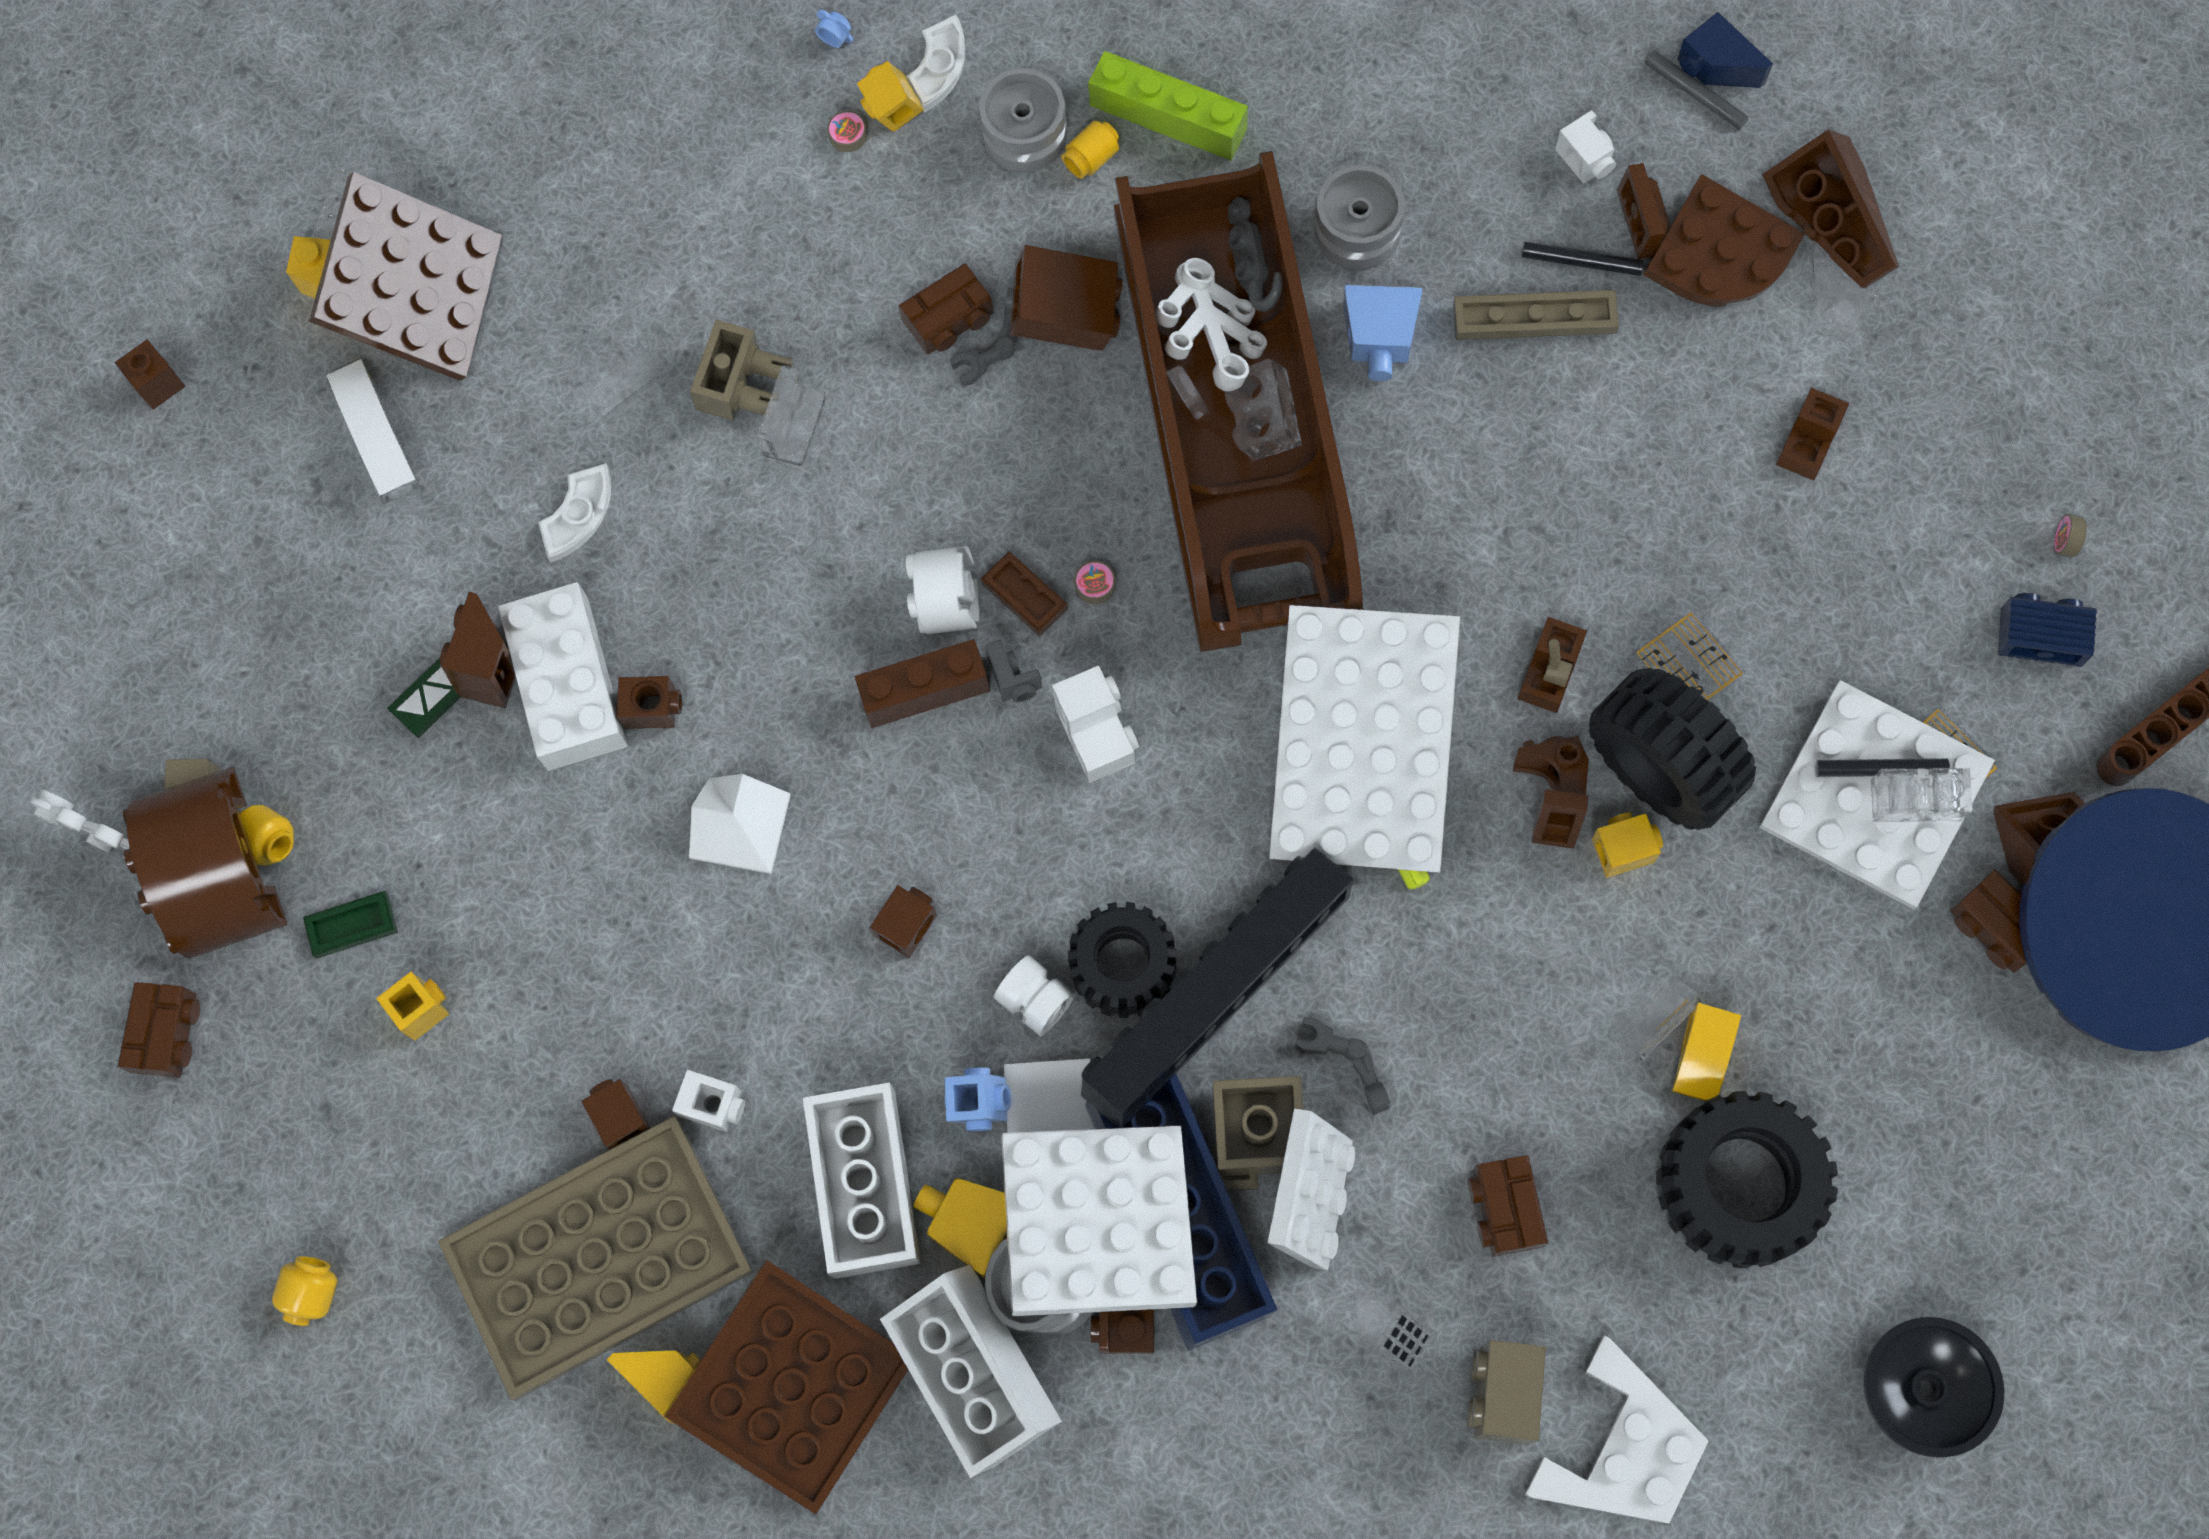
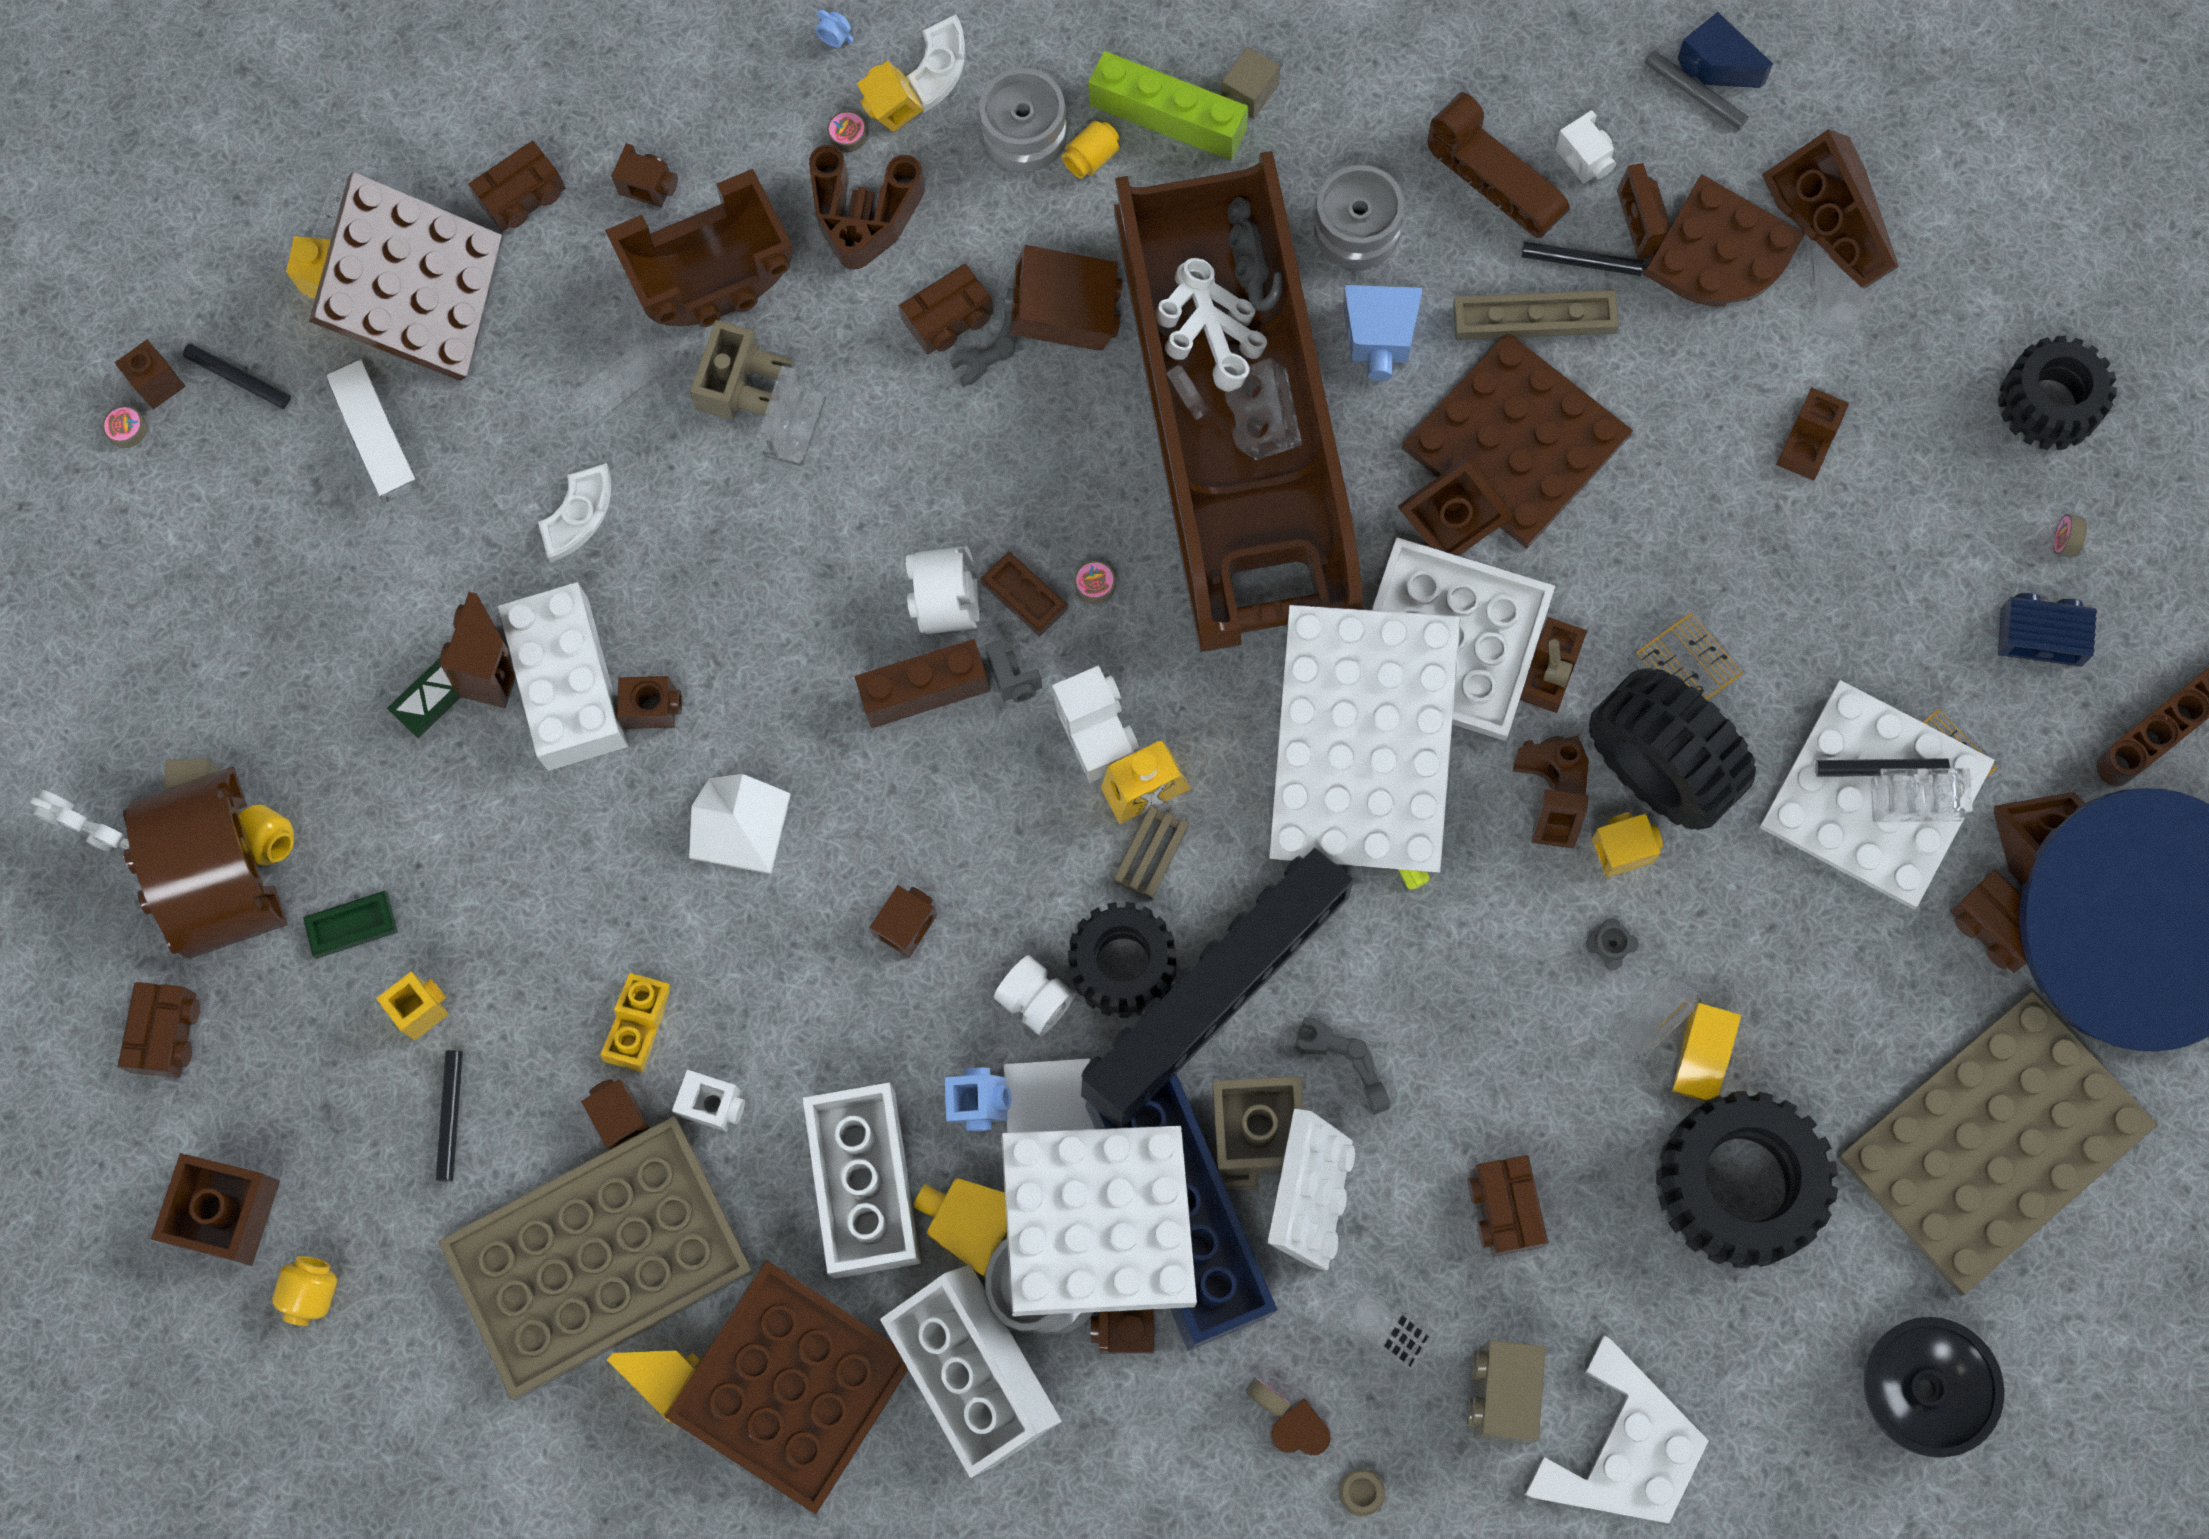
none -> tile [102,406,147,448]
none -> reddish brown brick [151,1153,280,1266]
none -> black bar [183,343,291,409]
none -> black bar [435,1050,463,1181]
none -> reddish brown brick [468,140,566,232]
none -> yellow slope [600,972,671,1073]
none -> reddish brown cylinder [605,169,793,327]
none -> reddish brown brick [611,143,678,208]
none -> reddish brown connector [809,145,925,269]
none -> yellow torso [1101,740,1191,824]
none -> dark tan tile [1114,805,1189,900]
none -> dark tan brick [1221,47,1280,120]
none -> dark tan tile [1246,1377,1291,1417]
none -> reddish brown tile [1271,1399,1331,1456]
none -> dark tan tile [1339,1469,1385,1516]
none -> white plate [1372,537,1555,741]
none -> reddish brown slope [1398,457,1513,556]
none -> reddish brown plate [1402,334,1633,549]
none -> reddish brown beam [1427,92,1570,238]
none -> dark grey plate [1586,919,1639,970]
none -> dark tan plate [1837,991,2158,1296]
none -> black tyre [1998,336,2117,450]

